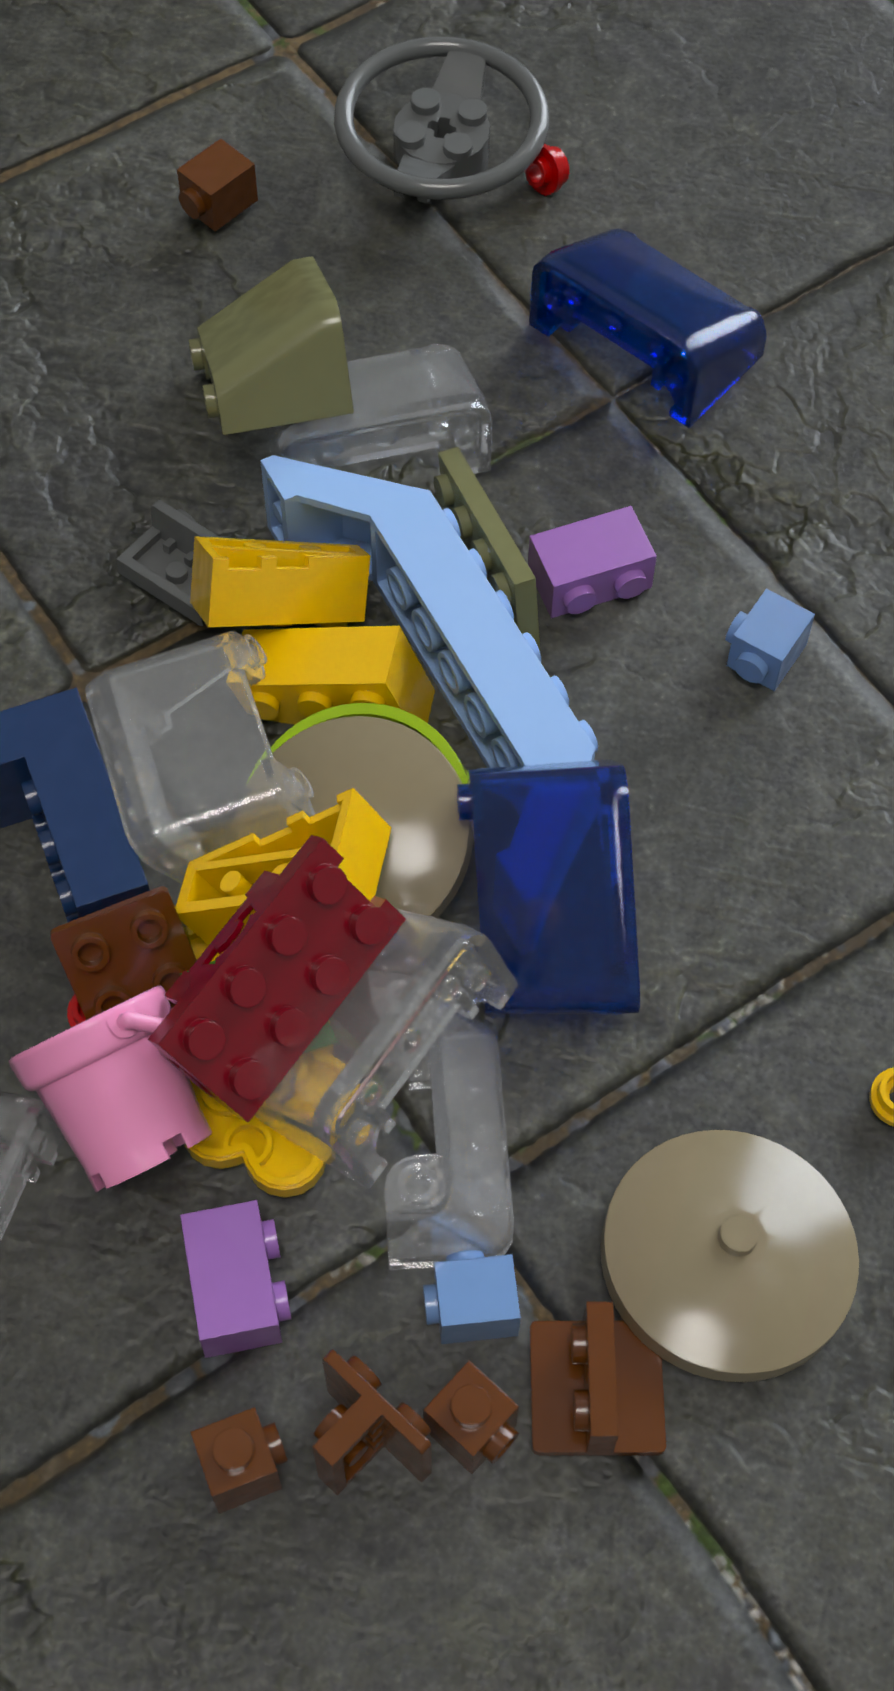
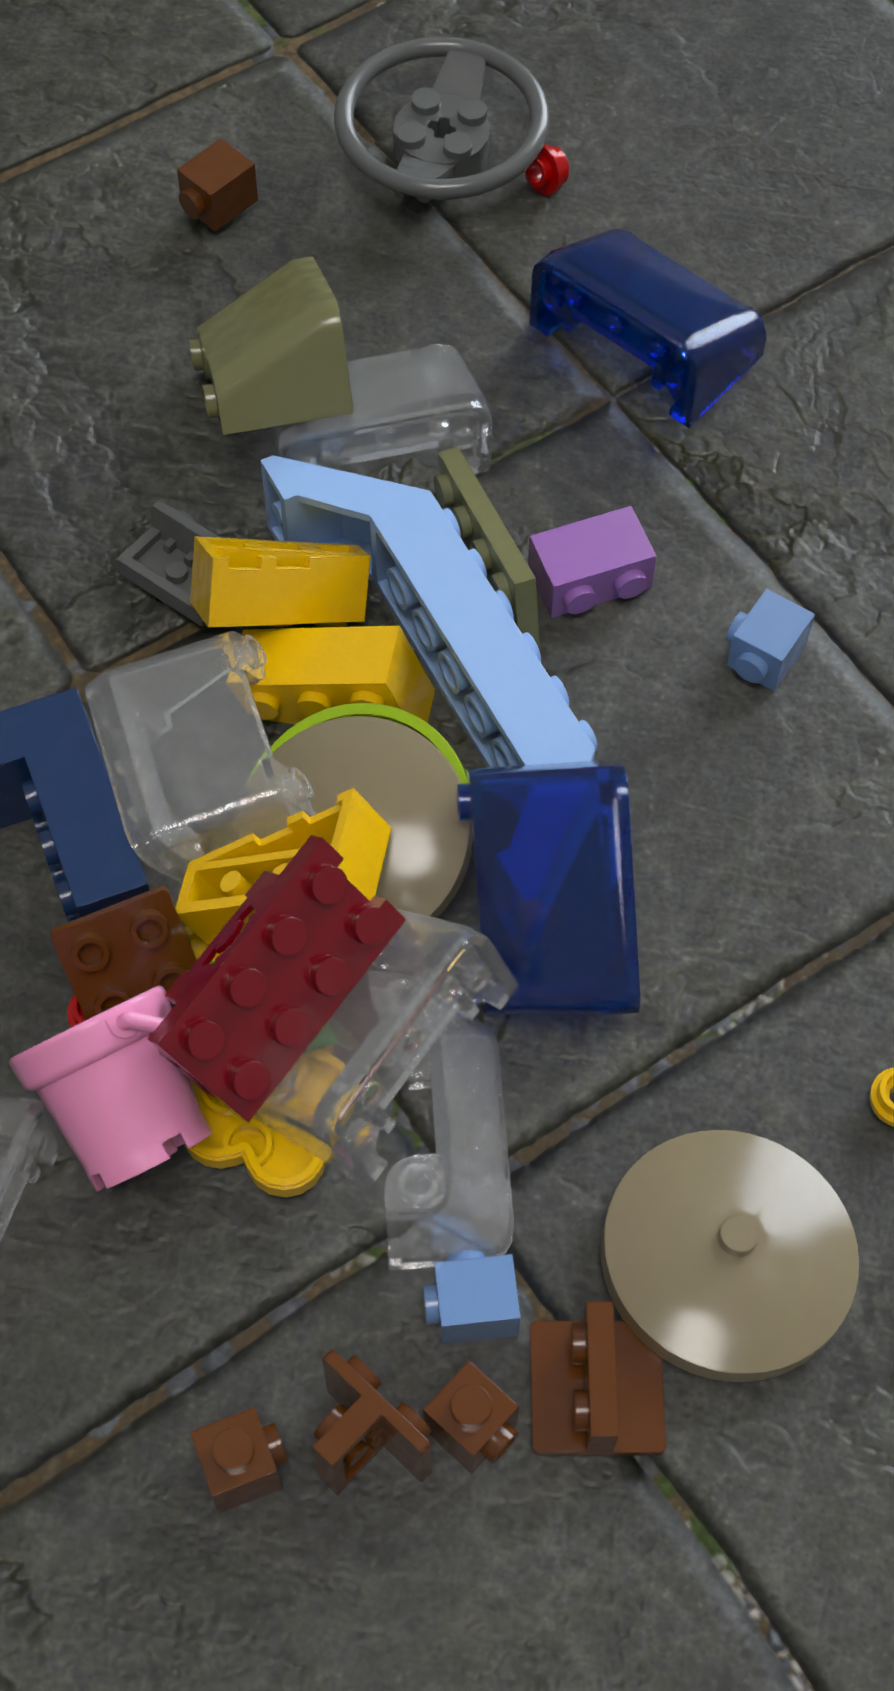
medium lavender brick [180,1200,291,1358] -> none

